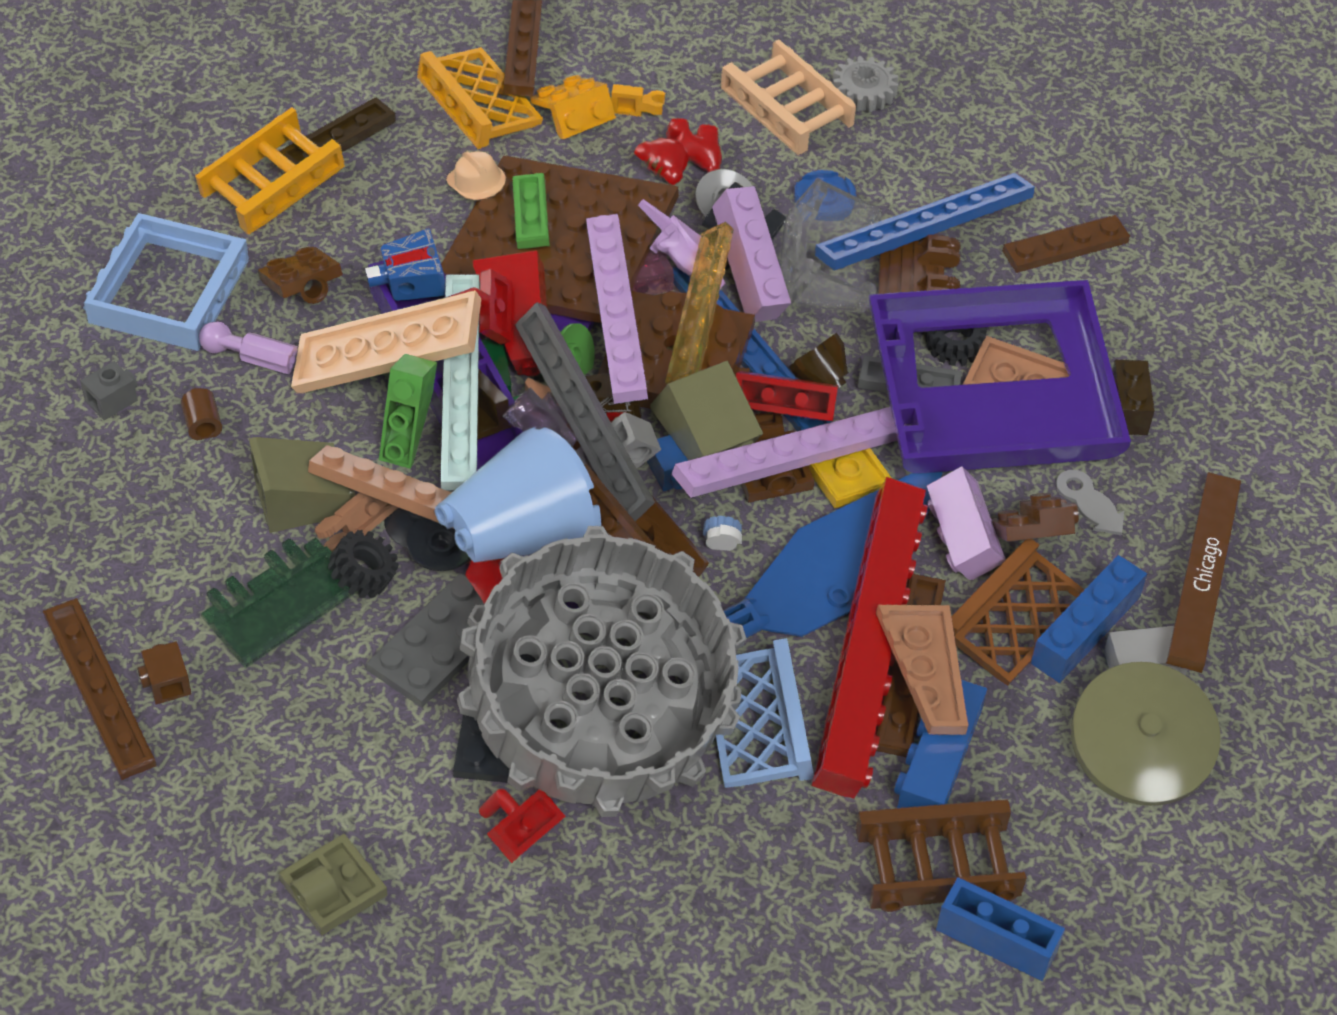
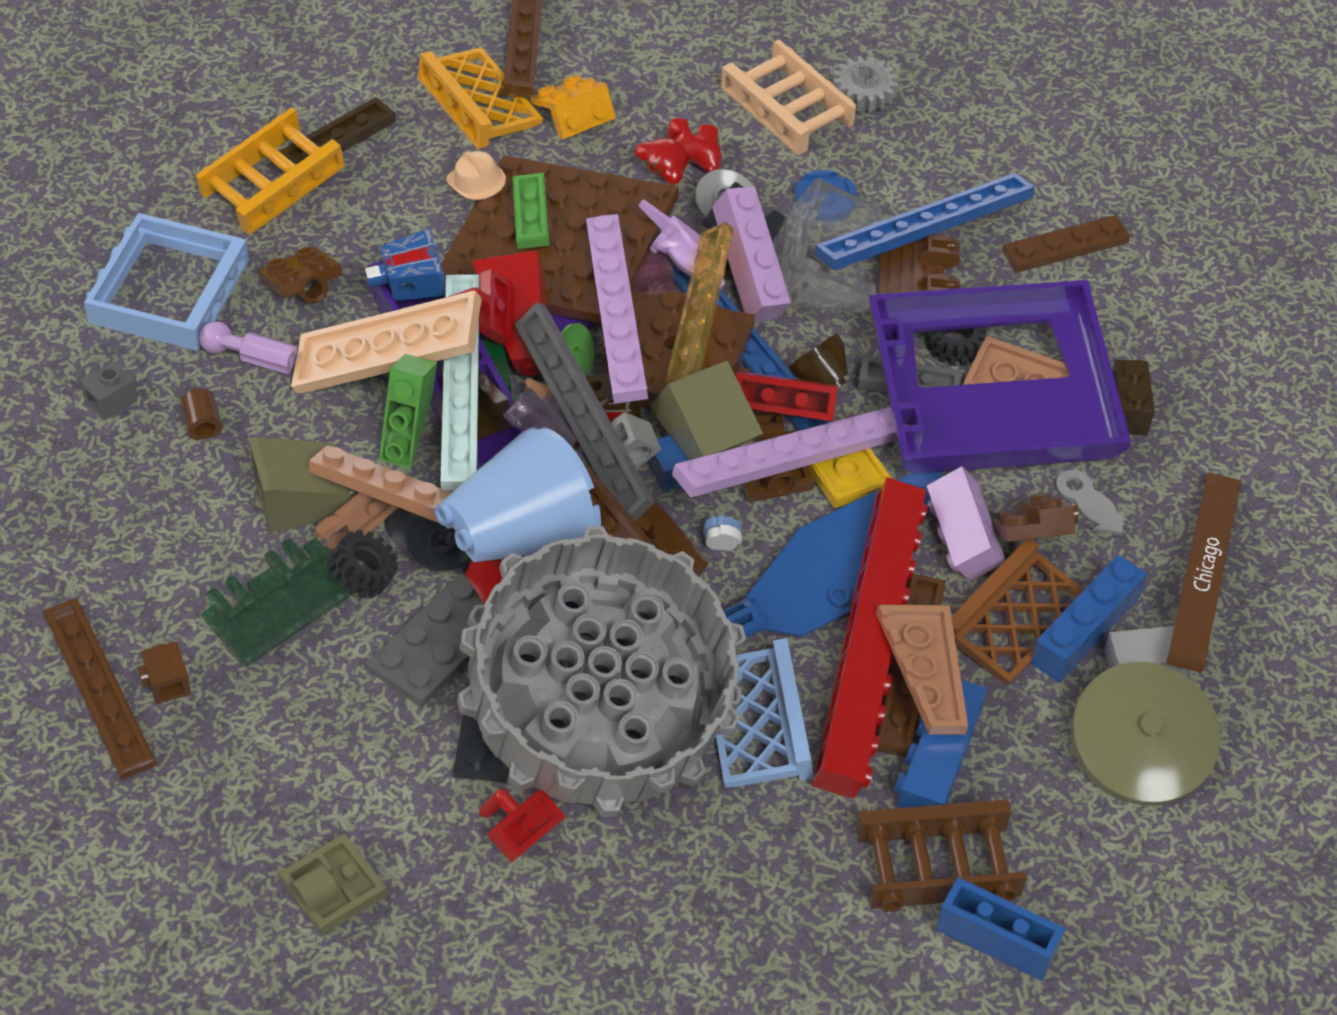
light orange plate [611,84,665,117] -> none

